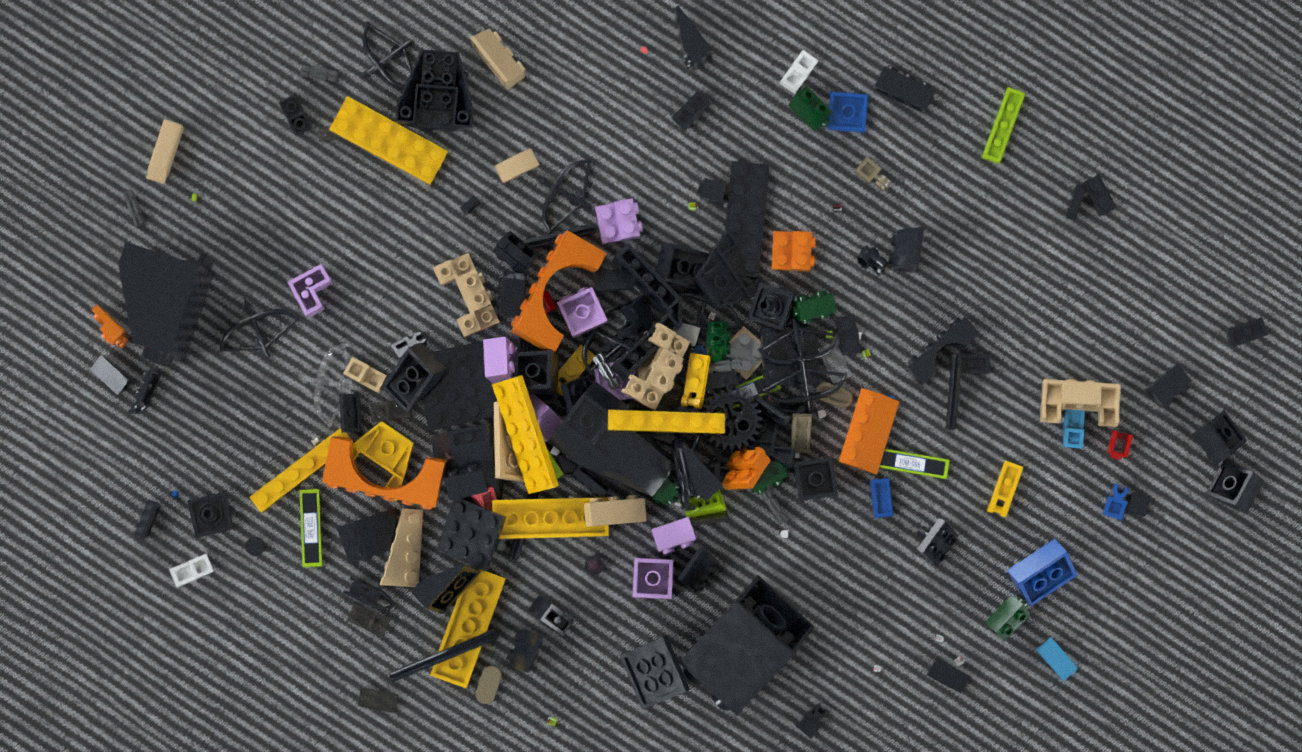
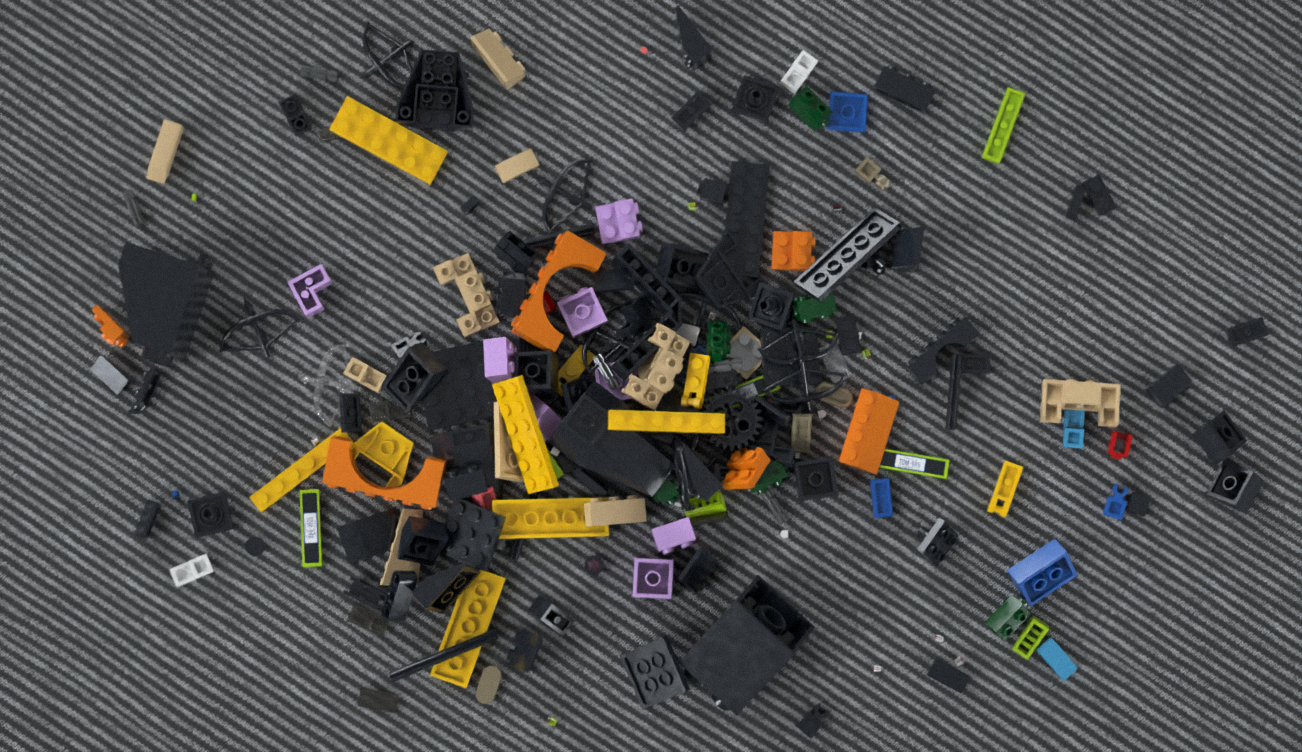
none -> black beam [381,570,417,621]
none -> black slope [397,516,448,566]
none -> black plate [731,75,779,123]
none -> black plate [794,207,902,303]
none -> lime slope [1011,615,1050,660]

